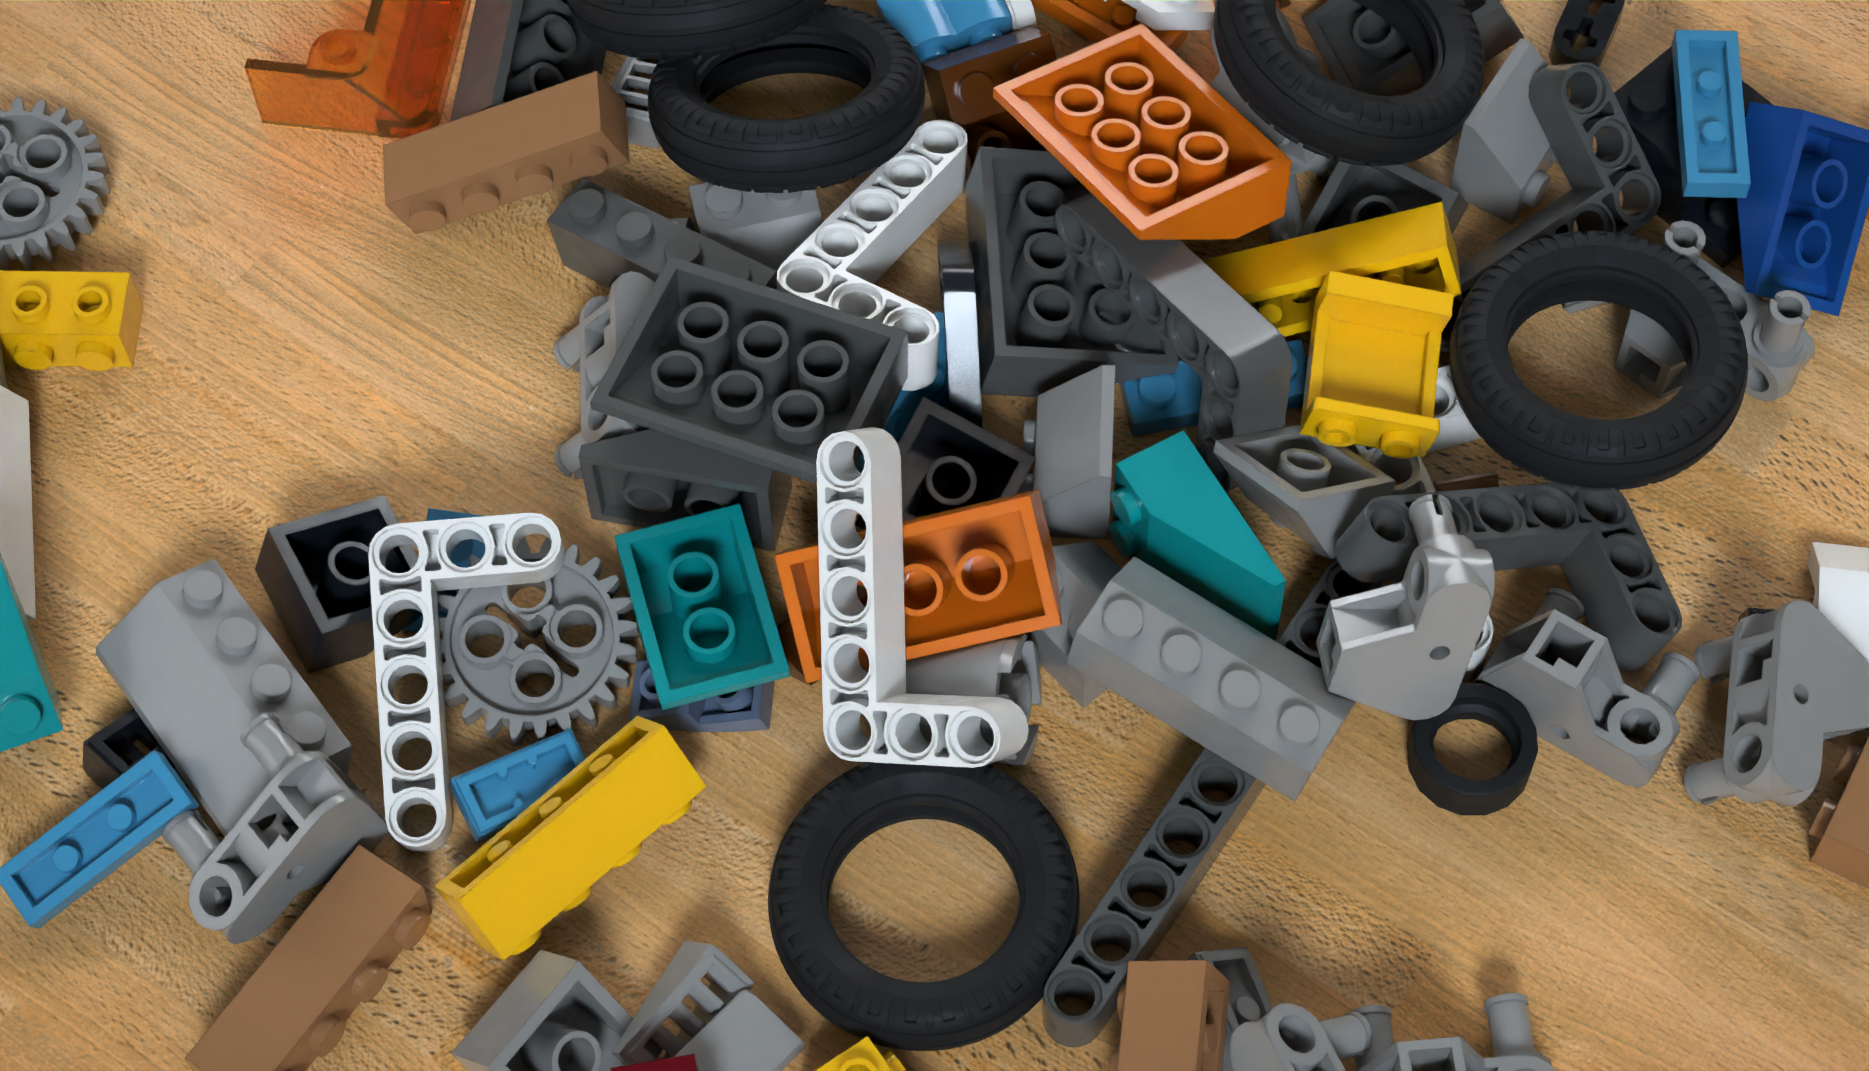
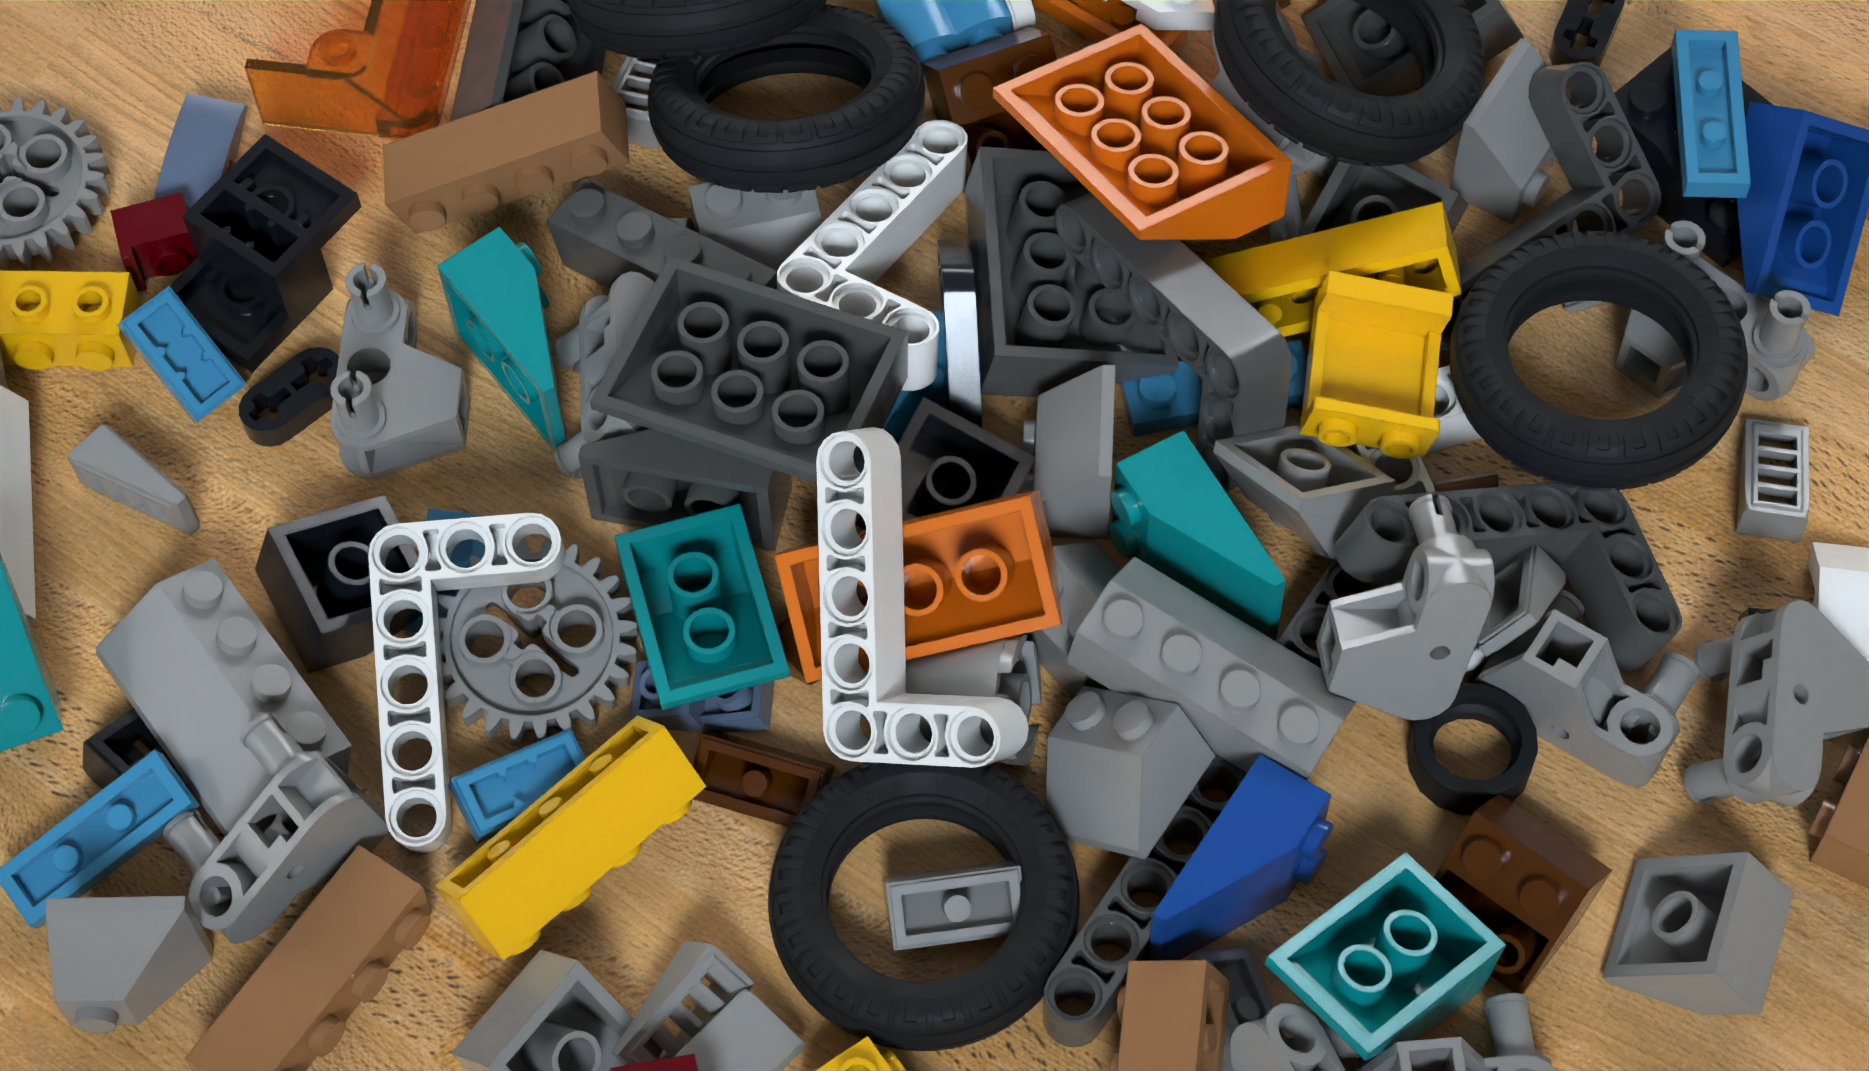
none -> light grey slope [45,896,214,1033]
none -> light grey slope [68,424,200,535]
none -> dark red brick [110,192,197,292]
none -> dark azure plate [117,286,247,423]
none -> sand blue slope [154,93,248,209]
none -> black bracket [170,134,361,373]
none -> black beam [239,347,339,447]
none -> light grey piece [330,263,471,479]
none -> teal slope [437,227,567,452]
none -> reddish brown slope [693,730,834,827]
none -> light grey slope [882,860,1022,951]
none -> light grey slope [1045,686,1216,859]
none -> blue slope [1148,754,1333,961]
none -> teal slope [1264,852,1506,1061]
none -> reddish brown slope [1434,794,1612,994]
none -> light grey slope [1478,544,1566,657]
none -> light grey slope [1602,851,1794,1015]
none -> light grey slope [1735,418,1809,542]

